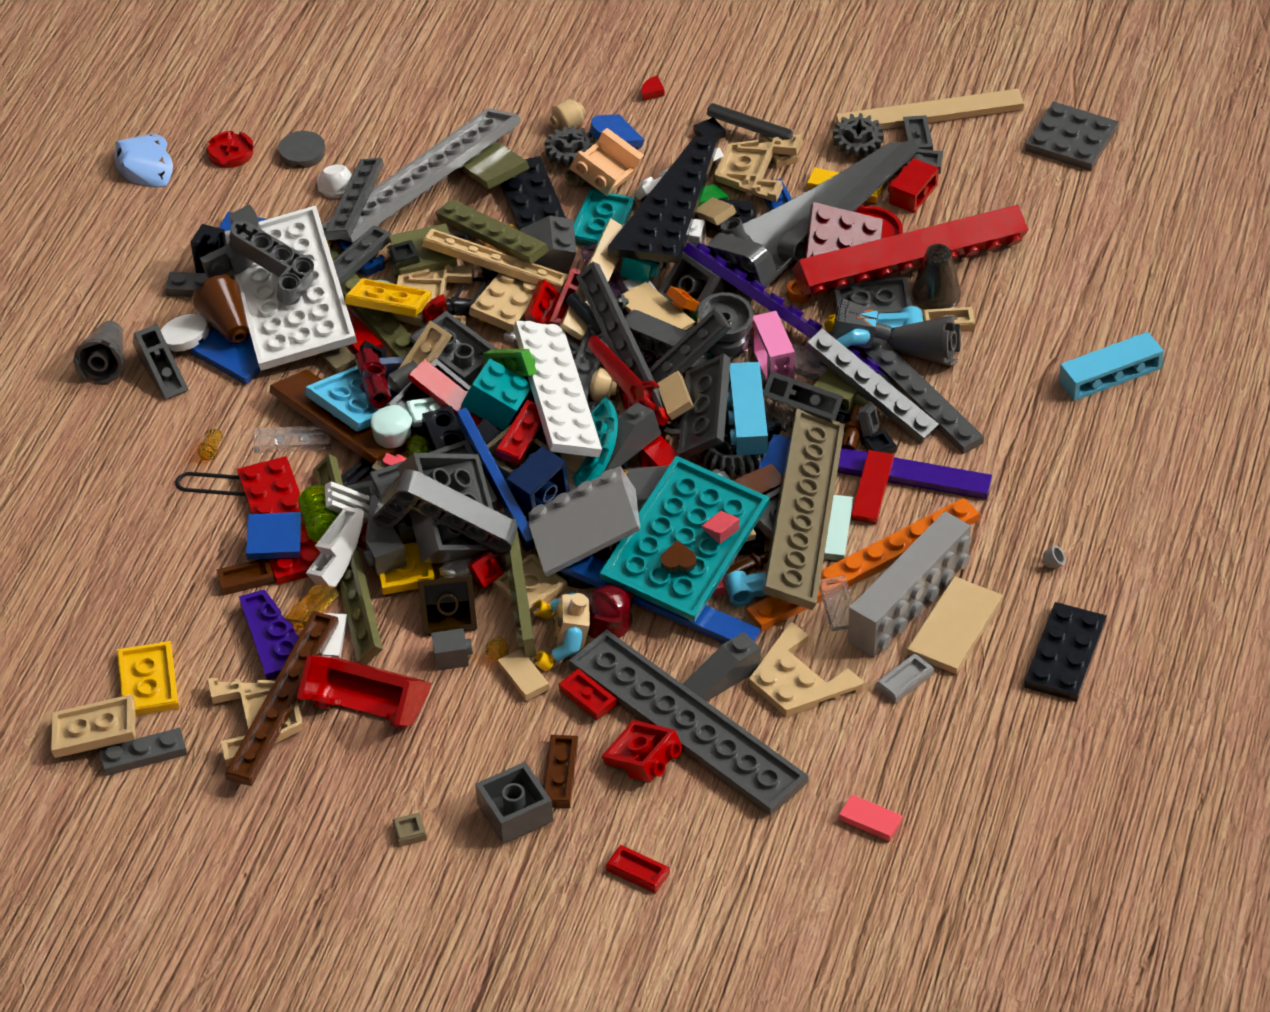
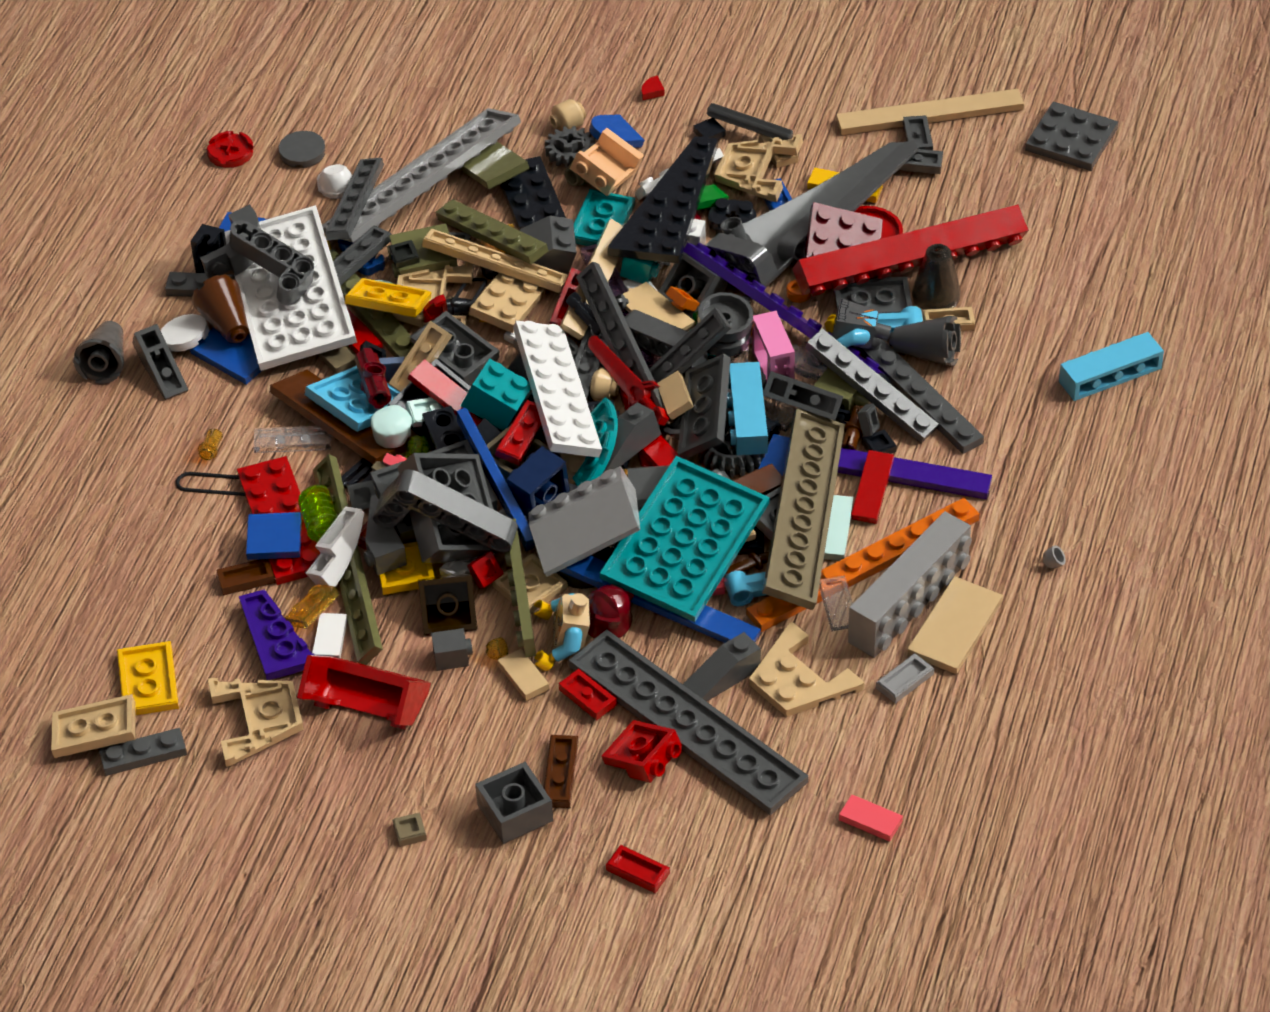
light blue piece [114,134,173,187] -> none
reddish brown tile [225,611,339,786] -> none
white tile [325,481,370,523] -> none
dark grey cone [386,360,418,395] -> none
bright green plate [482,349,537,376] -> none
red plate [524,279,561,325] -> none
reddish brown tile [661,540,696,573] -> none
tan tile [696,197,736,225] -> none
coral slope [701,511,740,544] -> none
dark grey gear [833,113,884,159] -> none
red brick [888,158,938,213] -> none
black plate [1024,602,1107,702] -> none

